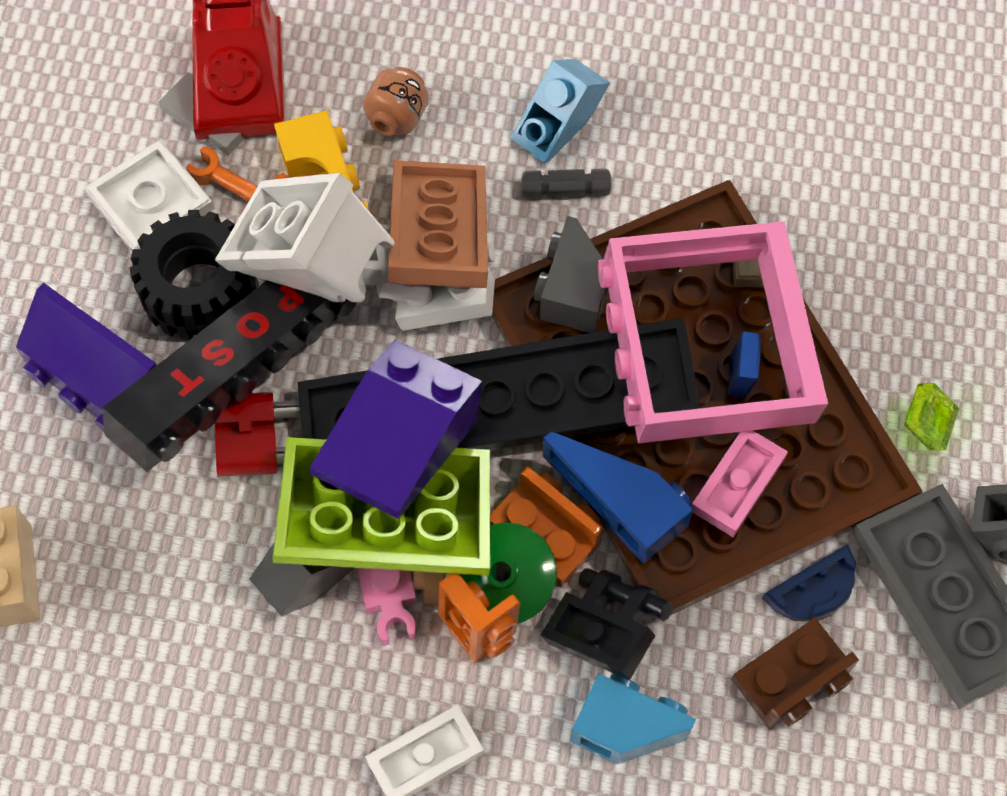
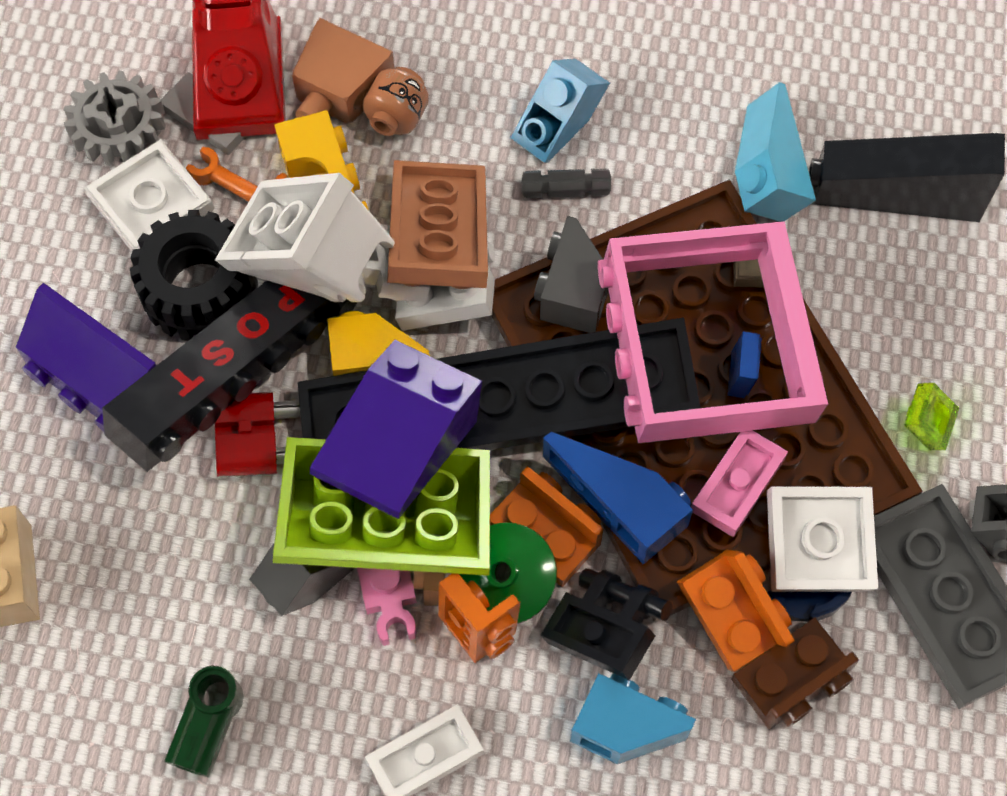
none -> light grey gear [64,71,165,166]
none -> dark green piece [164,665,244,778]
none -> nougat torso [292,18,394,123]
none -> yellow slope [327,311,430,376]
none -> orange bracket [677,549,795,672]
none -> medium azure slope [735,82,816,222]
none -> white plate [767,487,878,592]
none -> black slope [809,133,1005,222]

